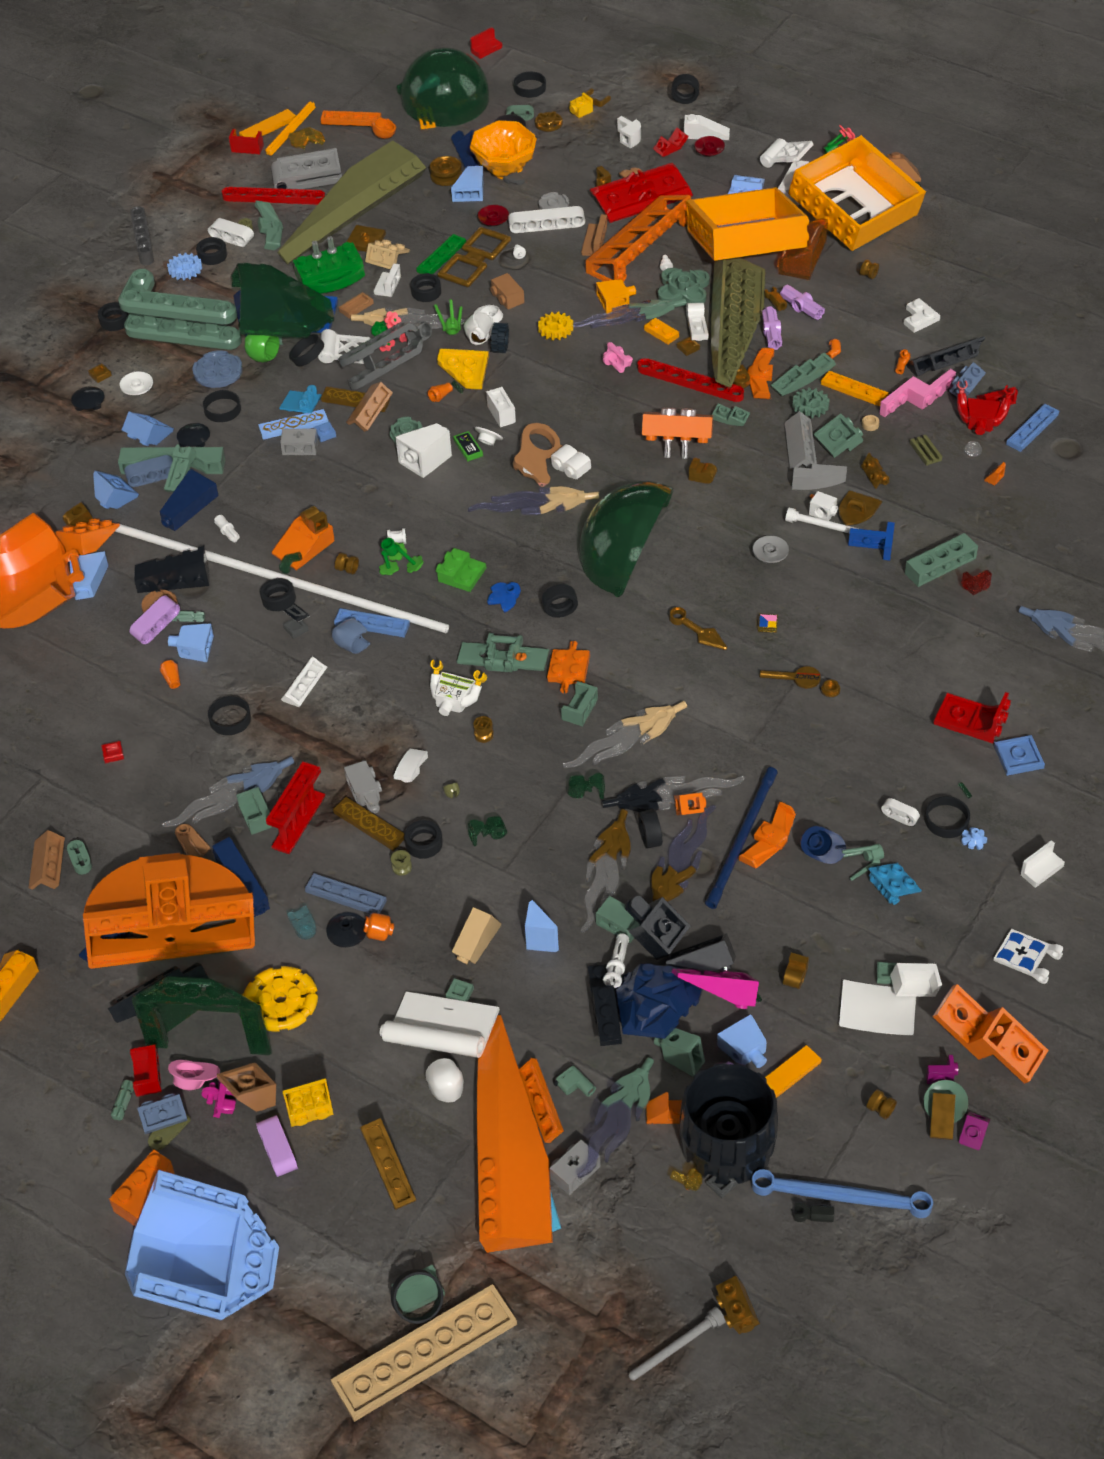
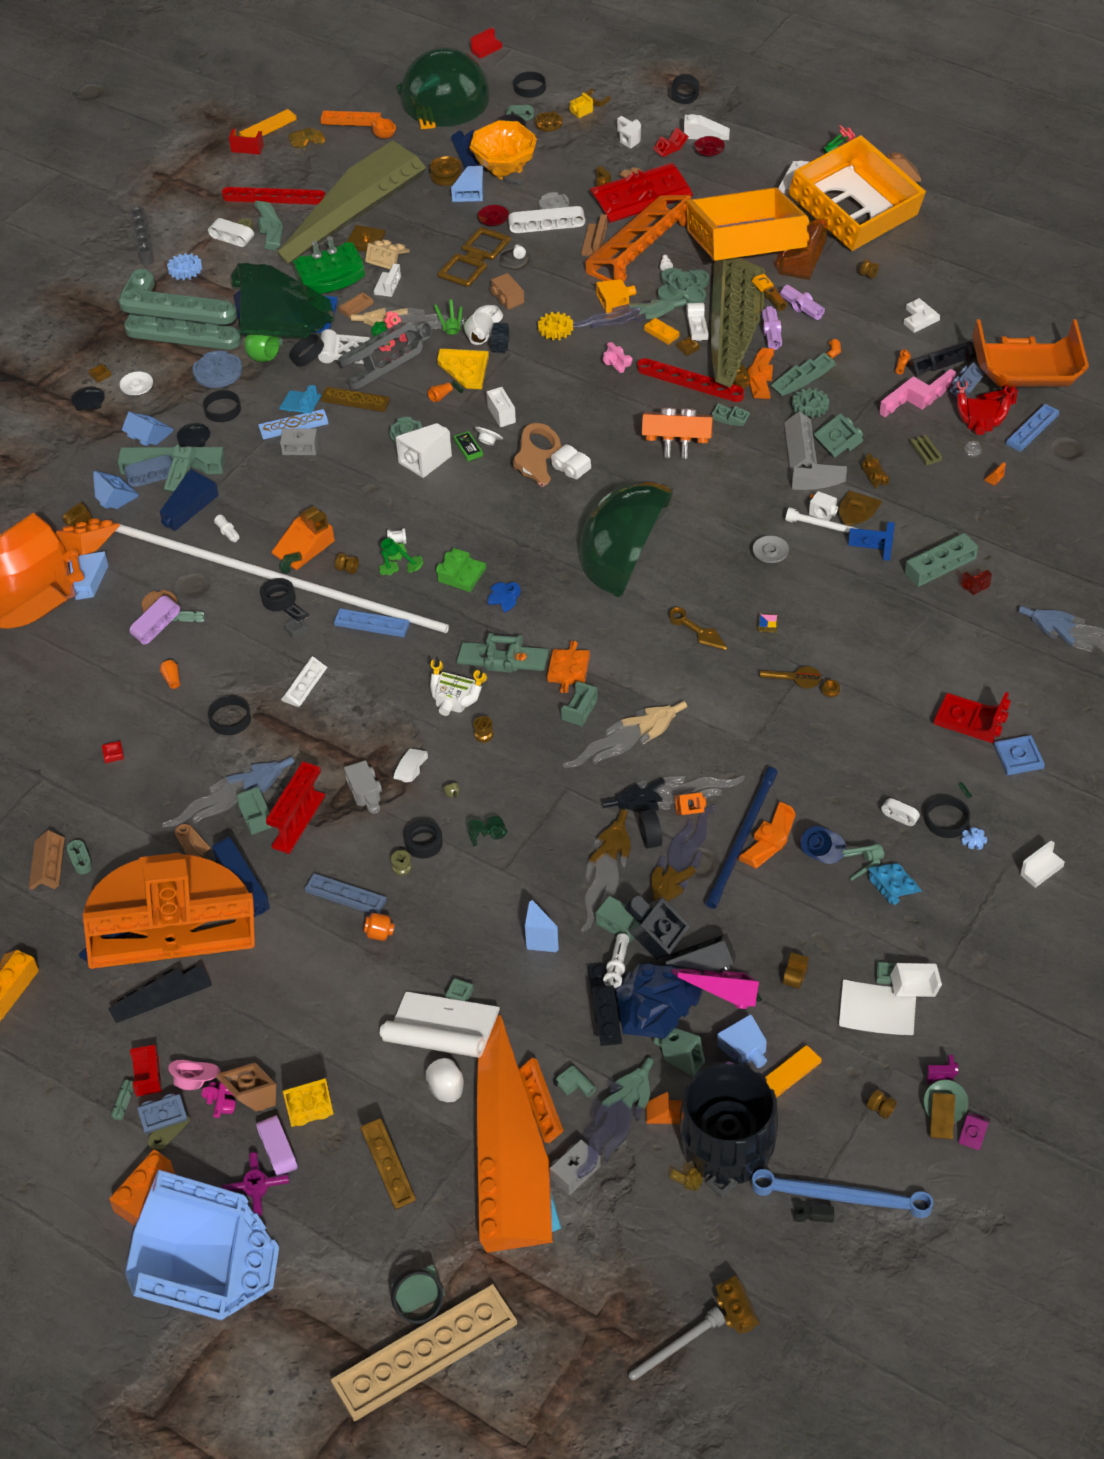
black tyre [98,302,129,331] -> none
clear green windscreen [132,976,272,1055] -> none
black wedge [134,546,209,593] -> none
light blue torso [168,624,214,662] -> none
black tyre [196,237,227,265] -> none
yellow plate [243,966,318,1032] -> none
light orange axle [265,101,316,156] -> none
light grey hinge [271,148,342,189] -> none
clear light blue plate [287,906,317,940] -> none
medium blue plate [314,422,336,442] -> none
black dish [326,912,366,948] -> none
sand blue piece [332,618,370,654] -> none
pearl gold tile [333,797,405,851] -> none
medium nougat panel [346,382,393,432] -> none
black tyre [411,273,441,302] -> none
green tile [416,234,466,274] -> none
tan slope [452,907,501,965] -> none
piece [468,486,599,515] -> none
black tyre [542,584,578,618] -> none
clear green leg [568,773,605,799] -> none
pearl gold leg [689,458,717,484] -> none
light blue slope [728,175,765,194] -> none
white piece [760,138,813,168] -> none
light orange tile [821,371,889,406] -> none
tan tile [862,415,879,431] -> none
orange bracket [932,984,1049,1084] -> none
white flag [994,929,1063,984] -> none
none -> magenta bar [222,1153,289,1216]
none -> light orange tile [752,274,774,292]
none -> orange windscreen [972,319,1089,387]

